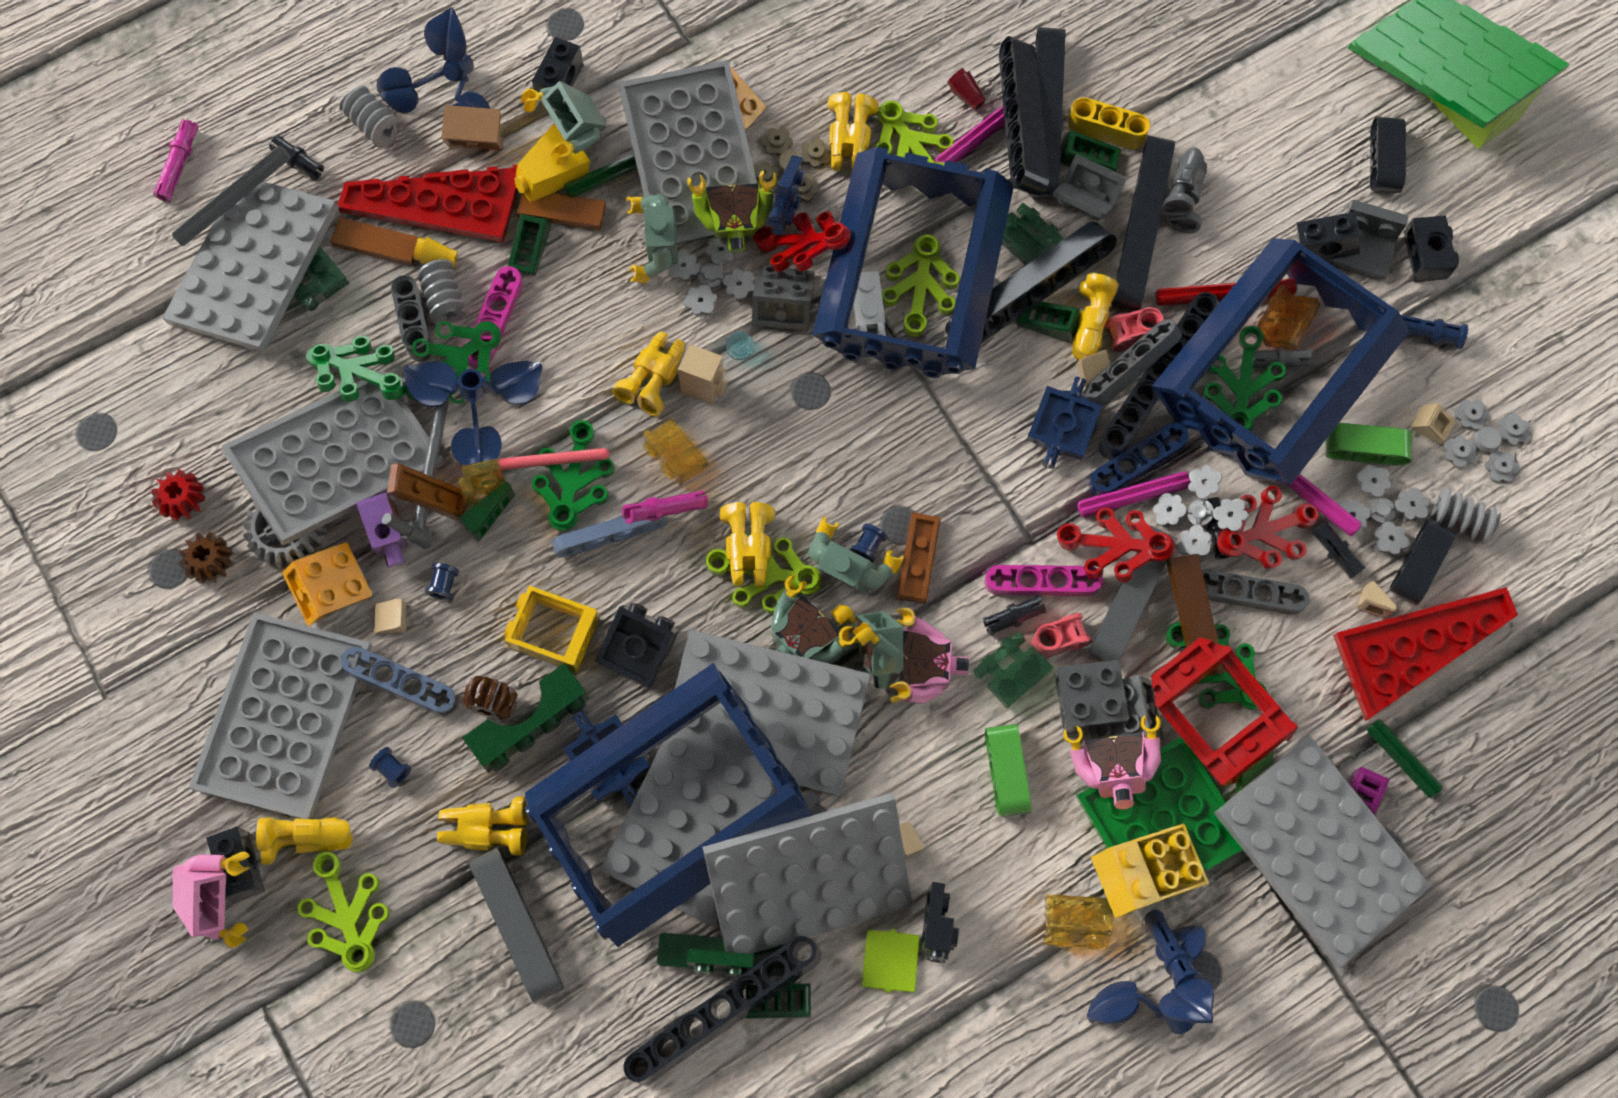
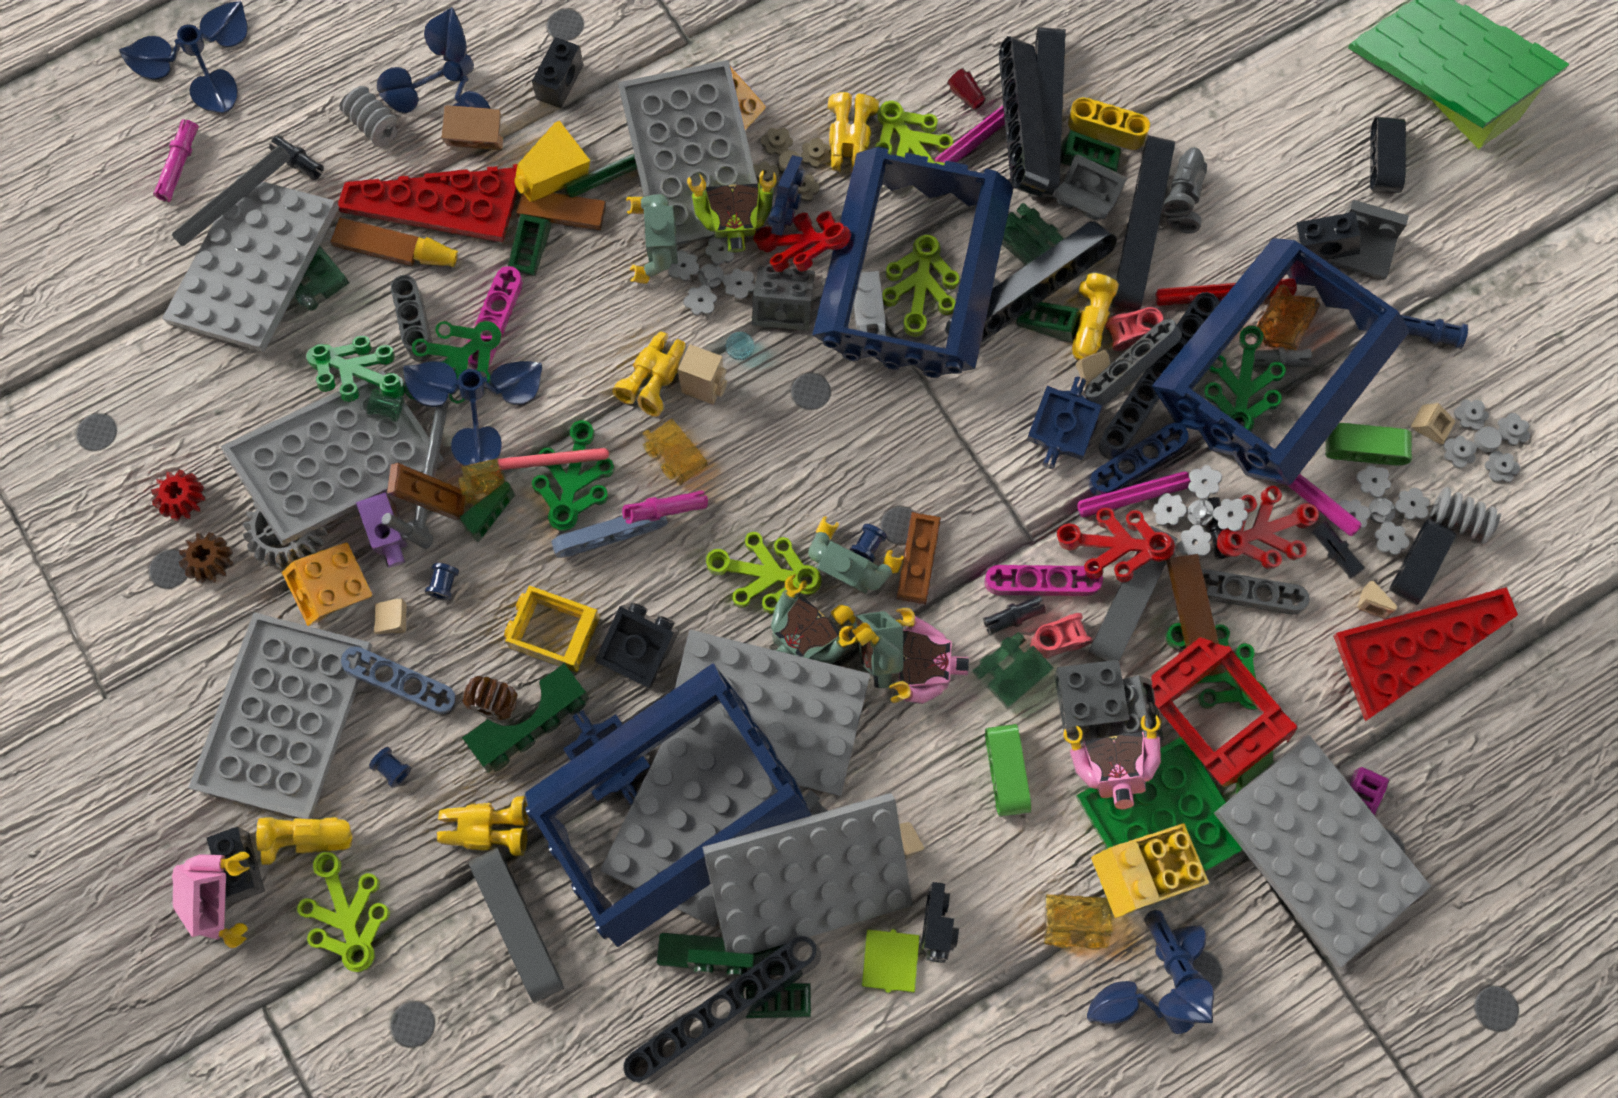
light grey piece [418,259,465,325] -> none
sand green torso [520,81,606,165] -> none
yellow piece [719,502,775,587] -> none
dark green axle [1367,719,1443,798] -> none
black brick [1403,215,1459,282] -> none
none -> dark blue plant [119,1,248,114]
none -> clear green bush [367,389,404,423]

